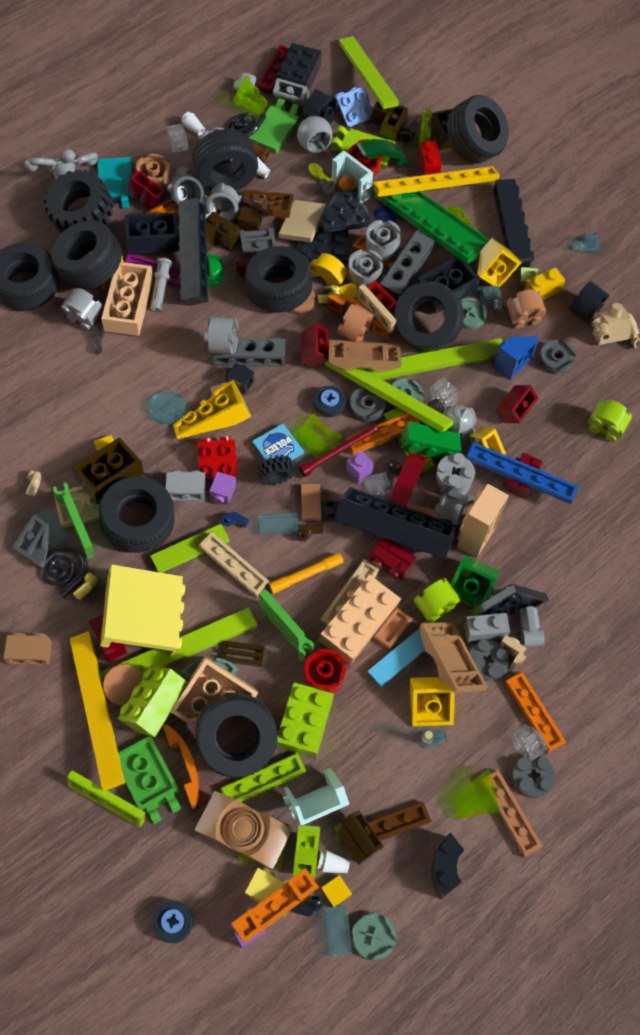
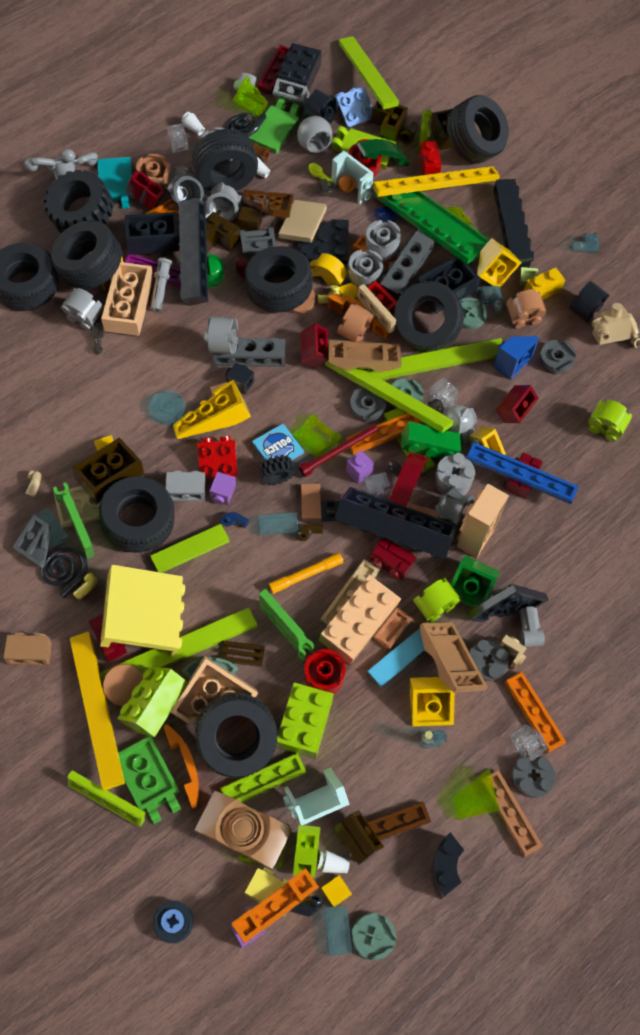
tan tile [198,531,270,597] -> none
black wheel [314,386,346,417] -> none
black plate [319,190,372,232] -> none
light grey brick [464,613,510,644] -> none

